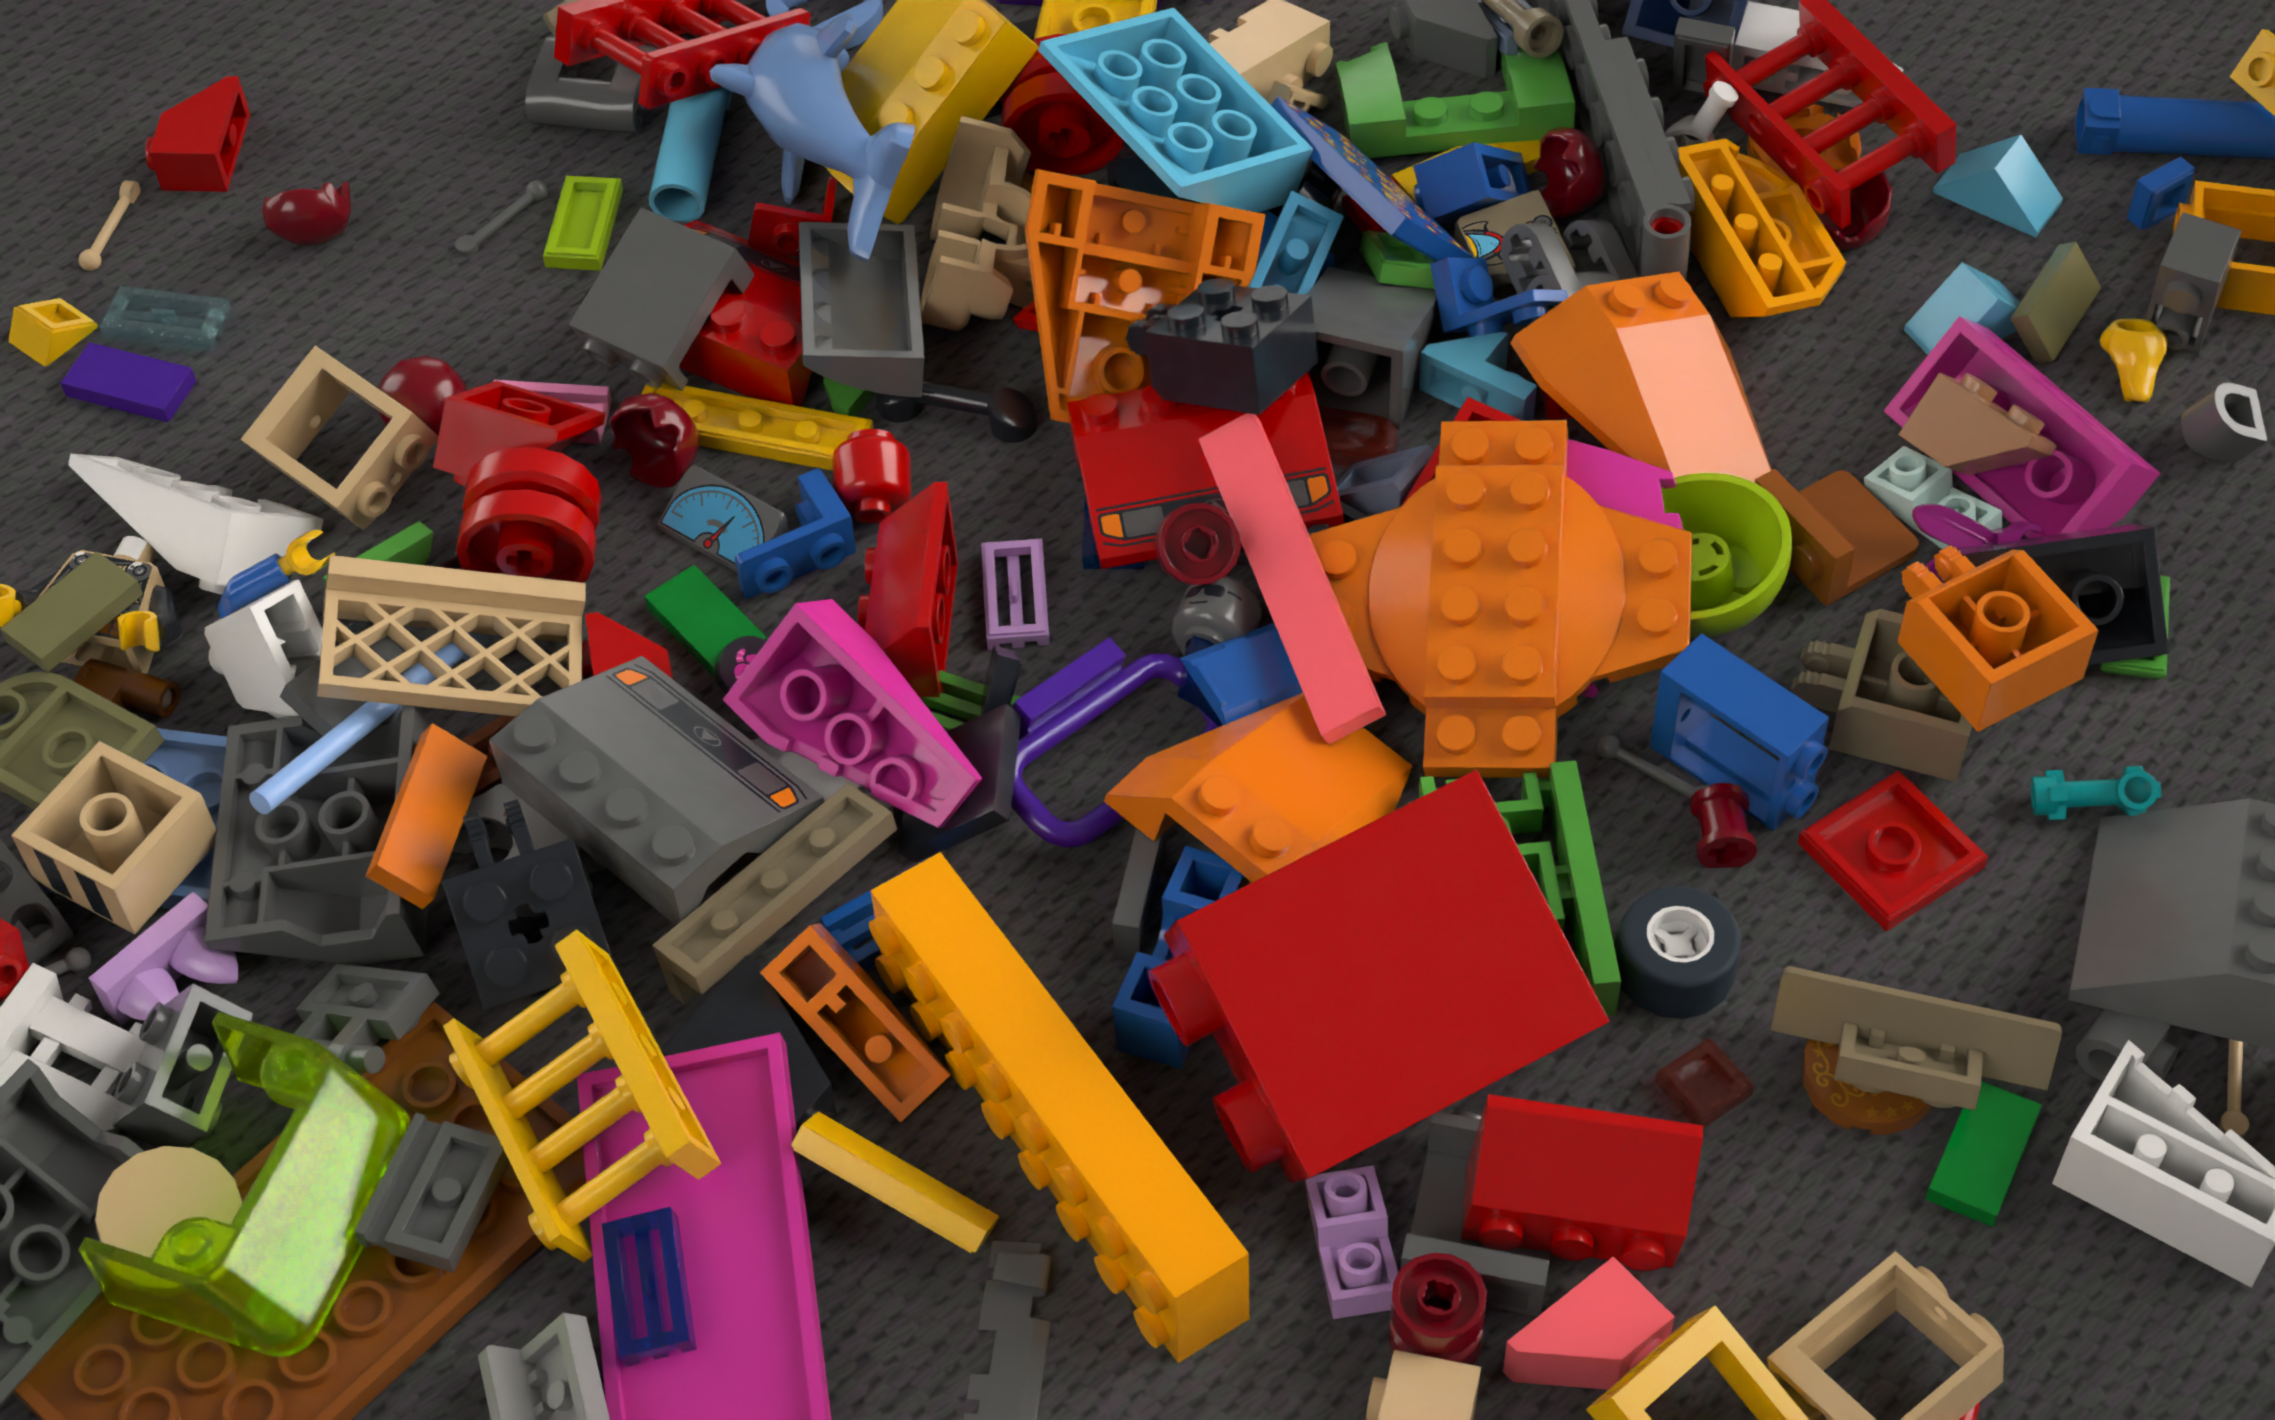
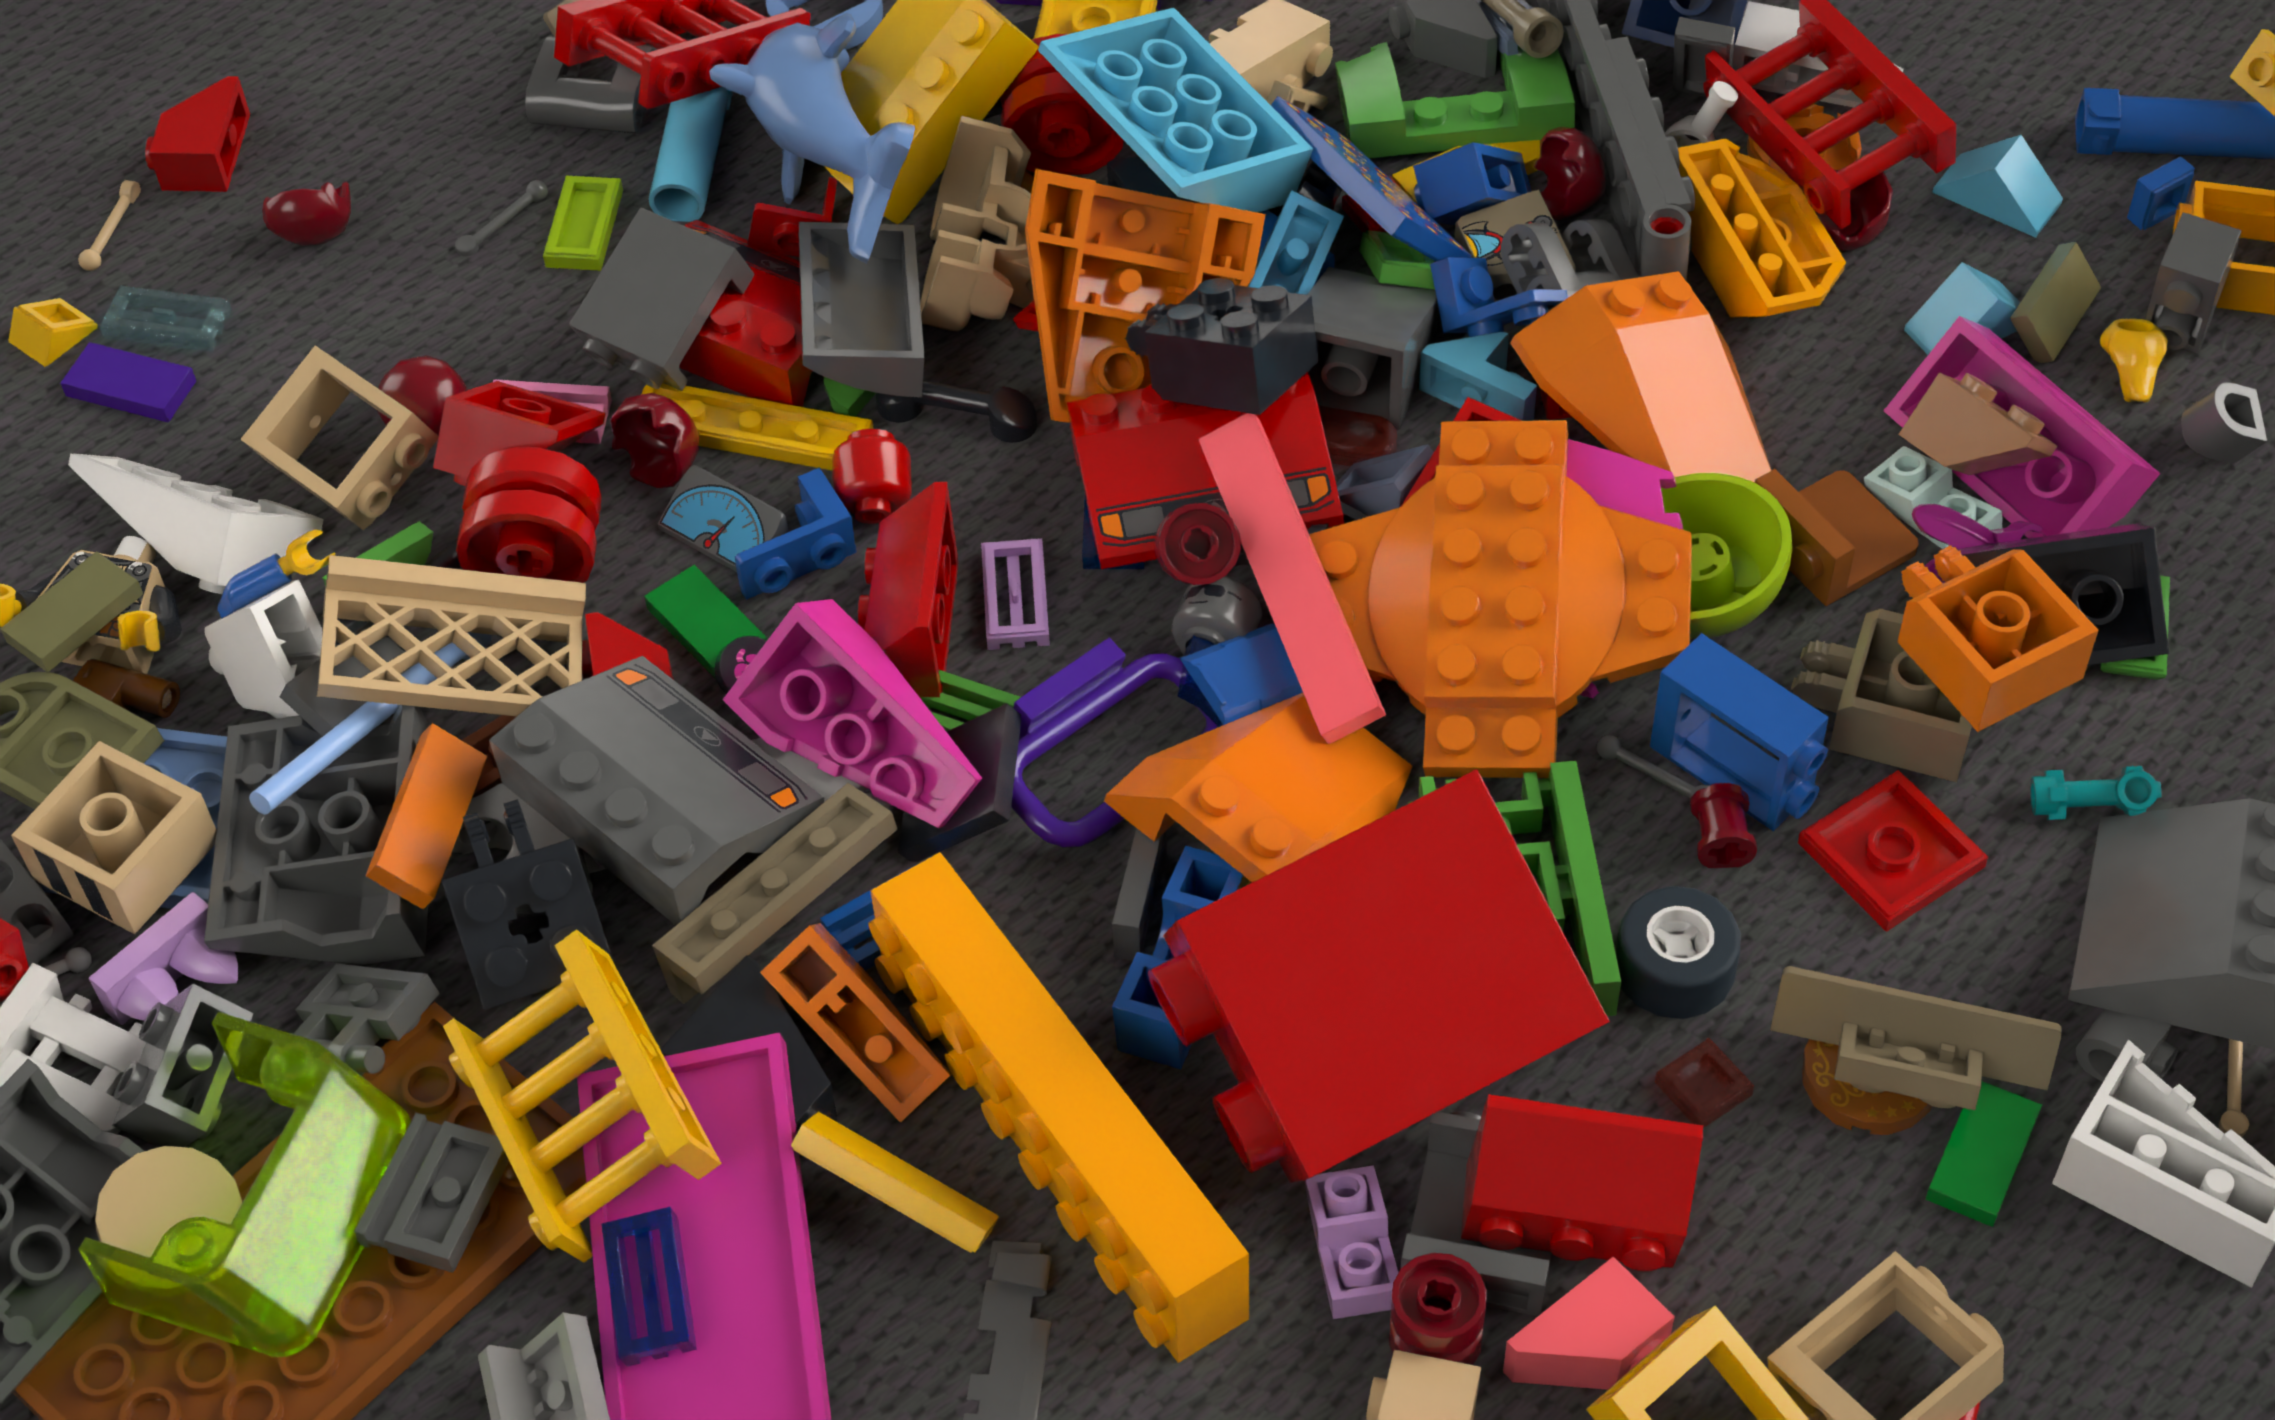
black tile [981,646,1022,715] -> none

